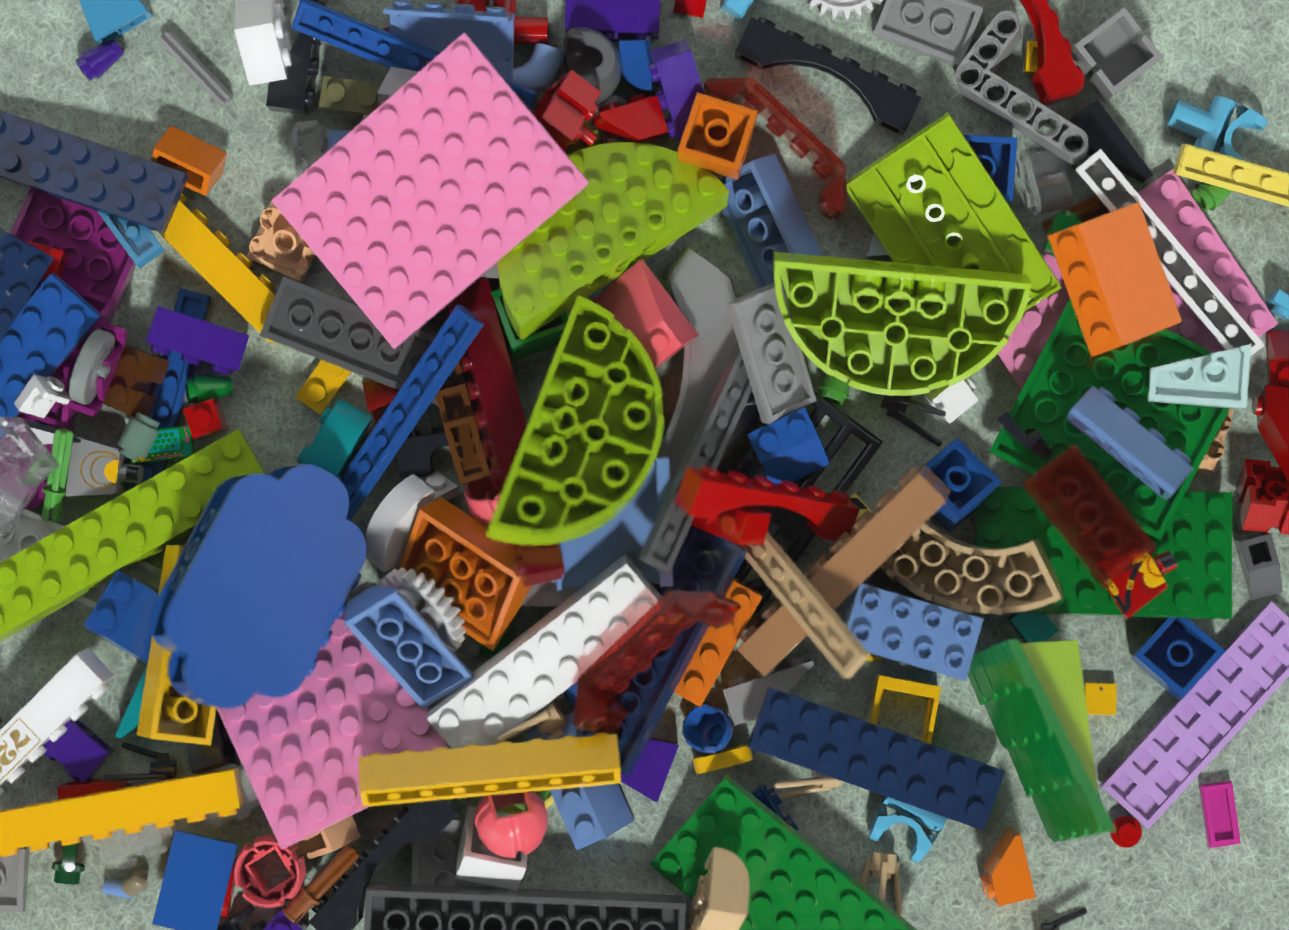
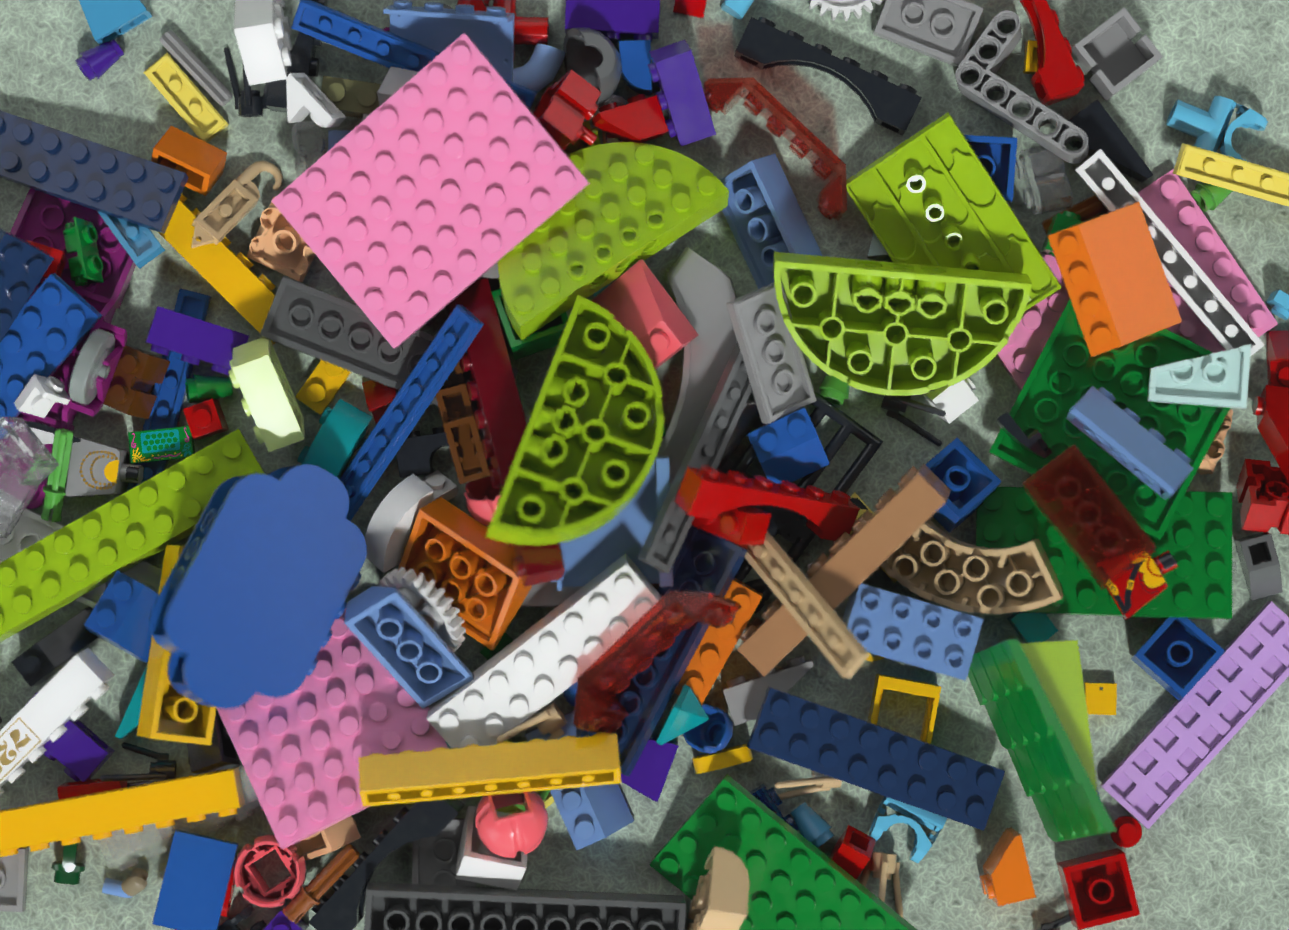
sand green brick [117,412,160,461] -> none
orange slope [677,92,758,180] -> none
dark pink tile [1199,780,1241,848] -> none
none -> black slope [12,606,99,687]
none -> green hinge [63,217,104,286]
none -> light yellow tile [143,53,229,143]
none -> tan plate [191,161,283,248]
none -> black plant [224,47,269,117]
none -> yellowish green brick [229,337,305,452]
none -> white slope [286,72,346,128]
none -> teal slope [656,685,709,745]
none -> dark azure cone [790,802,834,848]
none -> red brick [830,825,876,880]
none -> red brick [1057,848,1140,930]

